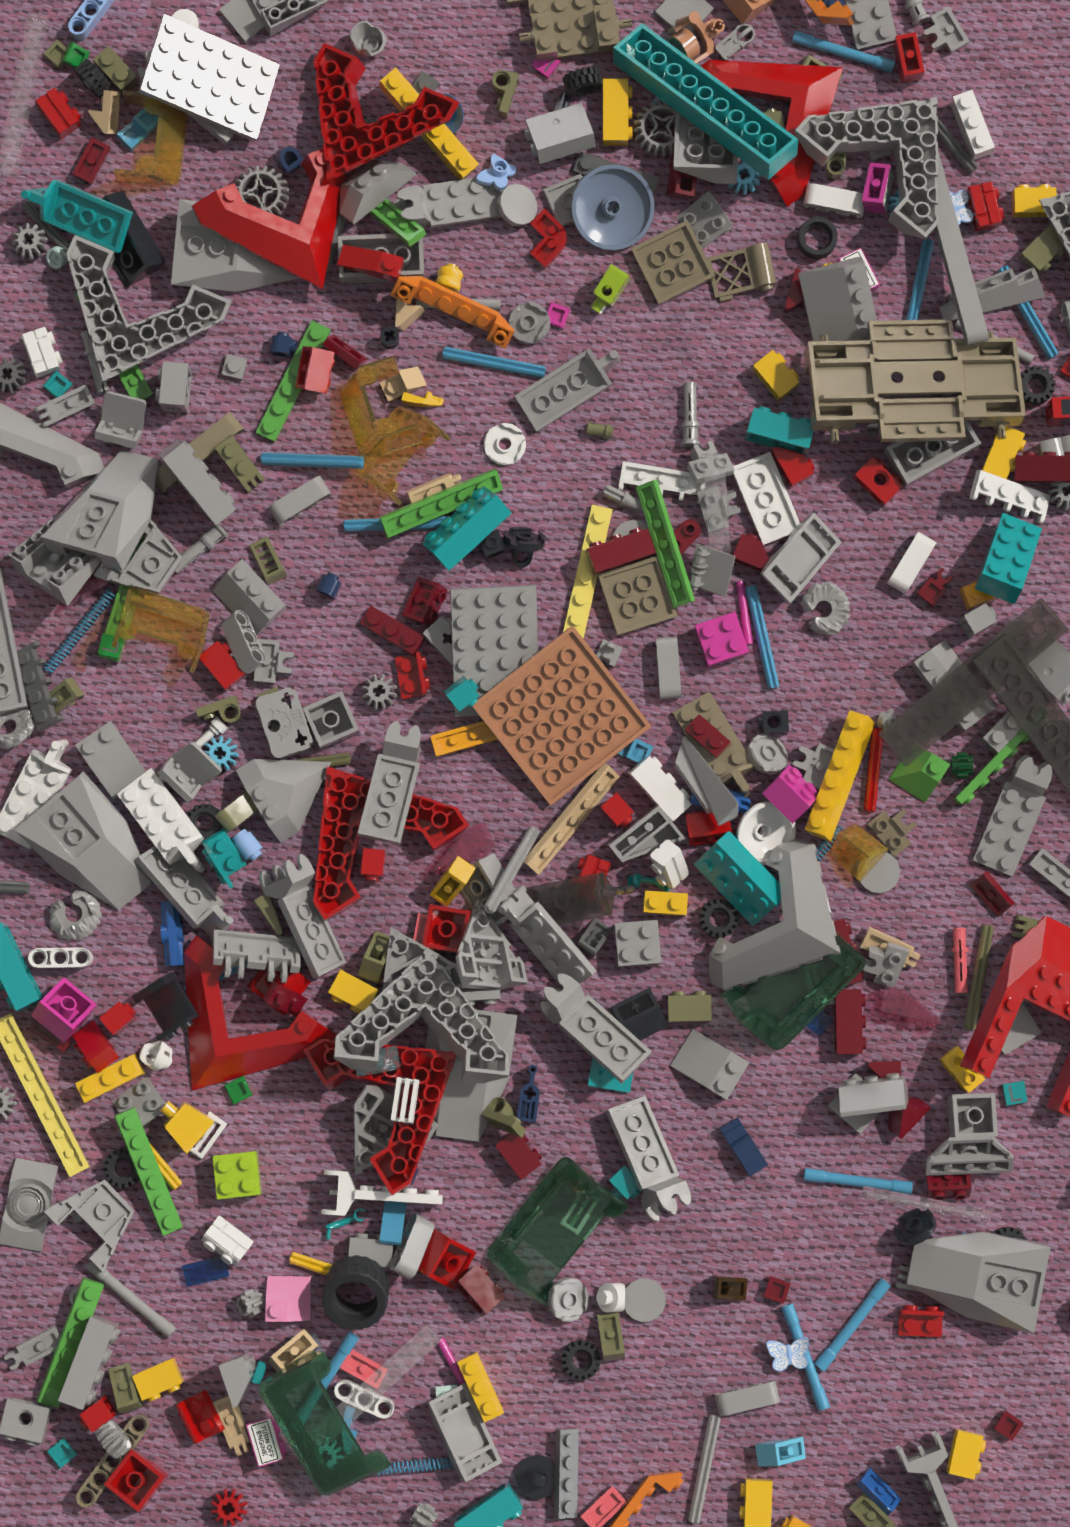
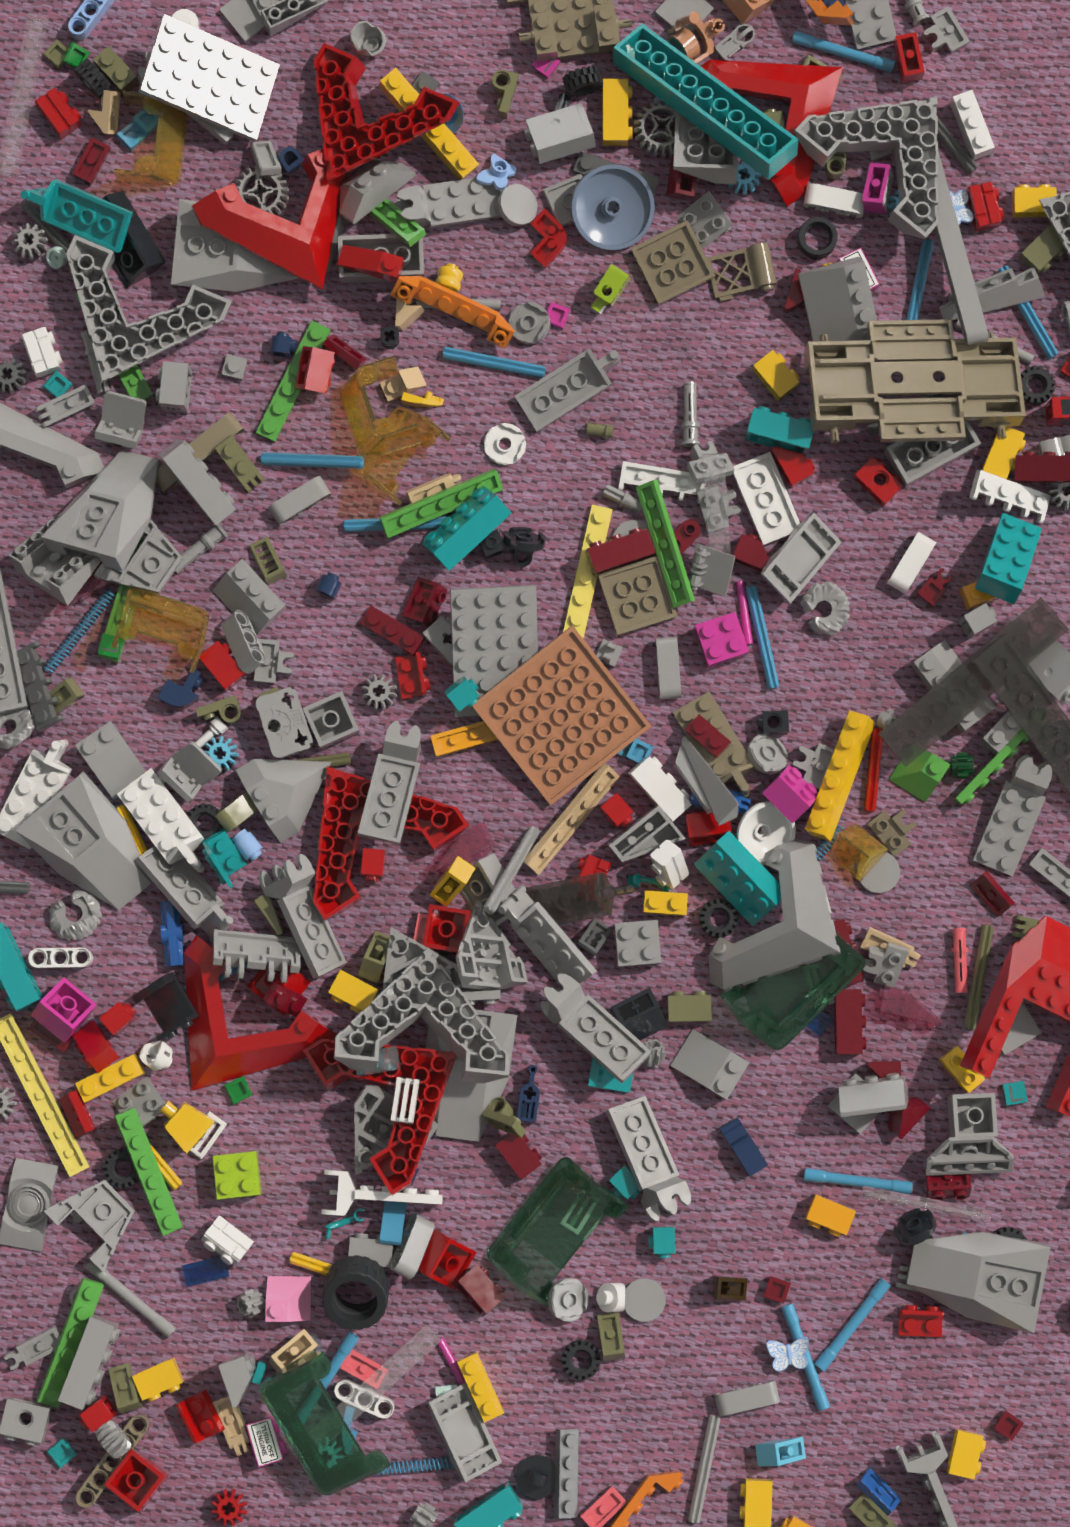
none -> red bracket [59,1090,96,1138]
none -> yellow axle [116,804,148,855]
none -> dark blue brick [157,668,203,708]
none -> light grey tile [250,141,282,176]
none -> light grey gear [642,1039,666,1067]
none -> teal brick [648,1227,676,1258]
none -> light orange brick [805,1194,856,1237]

